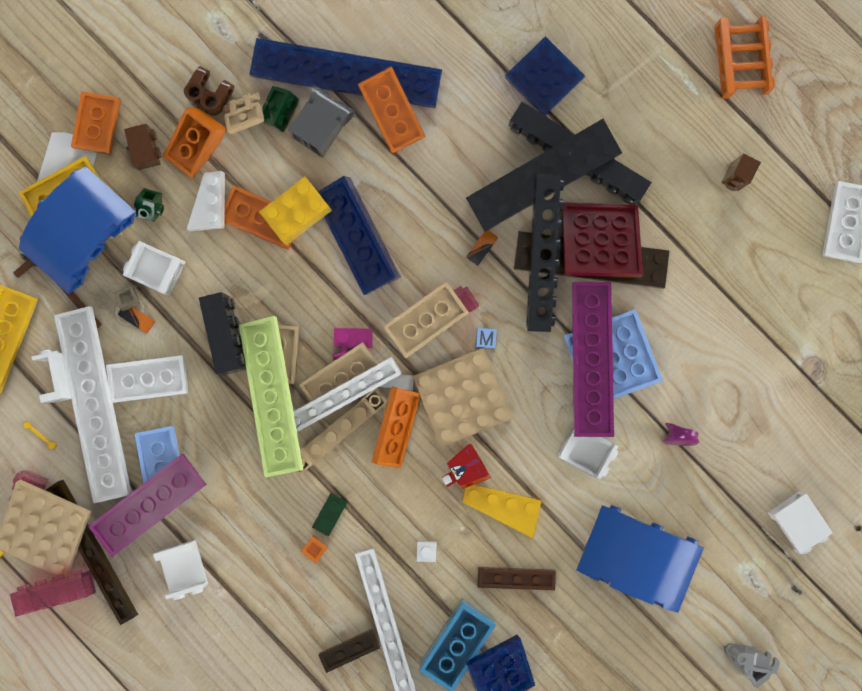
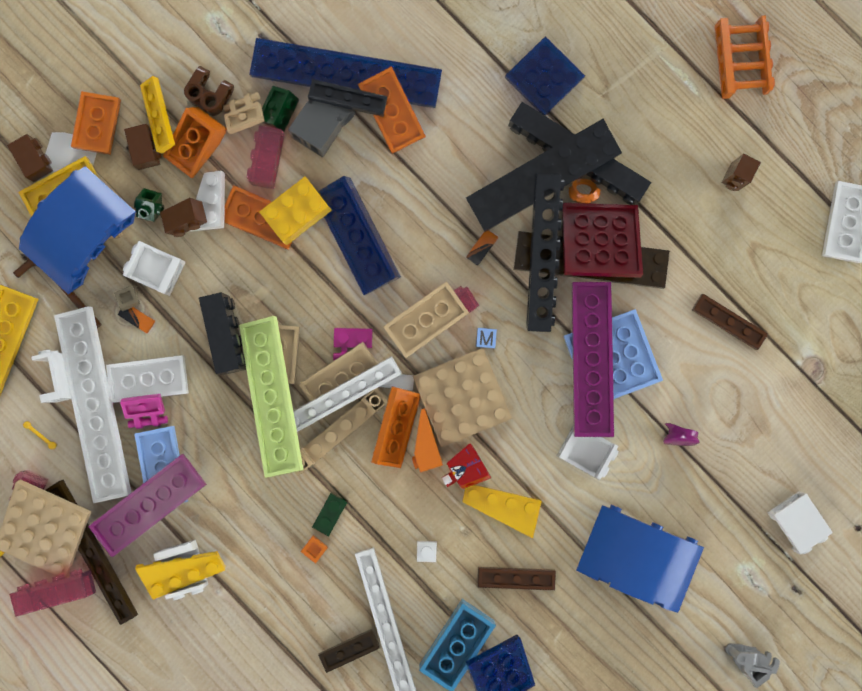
none -> reddish brown brick [7,134,53,182]
none -> dark pink plate [120,394,168,429]
none -> yellow wing [135,551,226,600]
none -> yellow plate [140,76,175,154]
none -> reddish brown brick [160,198,207,237]
none -> clear pink brick [247,125,285,189]
none -> black tile [308,79,388,117]
none -> orange slope [412,408,443,473]
none -> orange piece [569,179,601,203]
none -> reddish brown tile [692,294,768,350]

